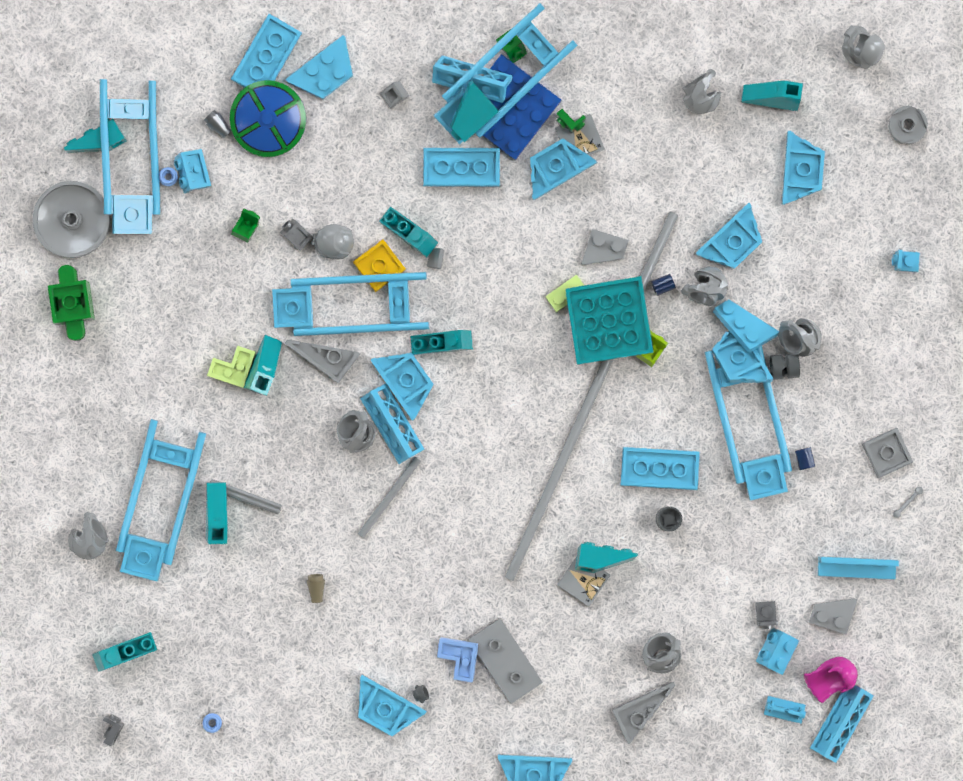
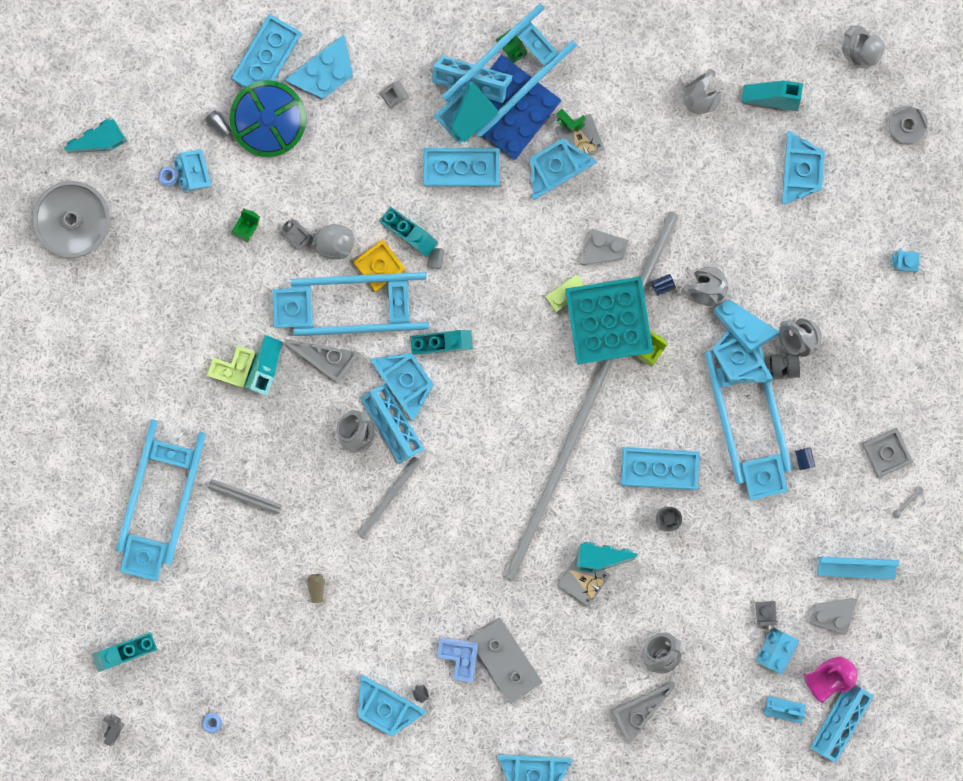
green brick [48,265,95,341] -> none
light grey helmet [68,512,109,560] -> none
medium azure plate [100,79,160,234] -> none
teal slope [206,482,228,544] -> none
medium azure wing [695,203,762,269] -> none

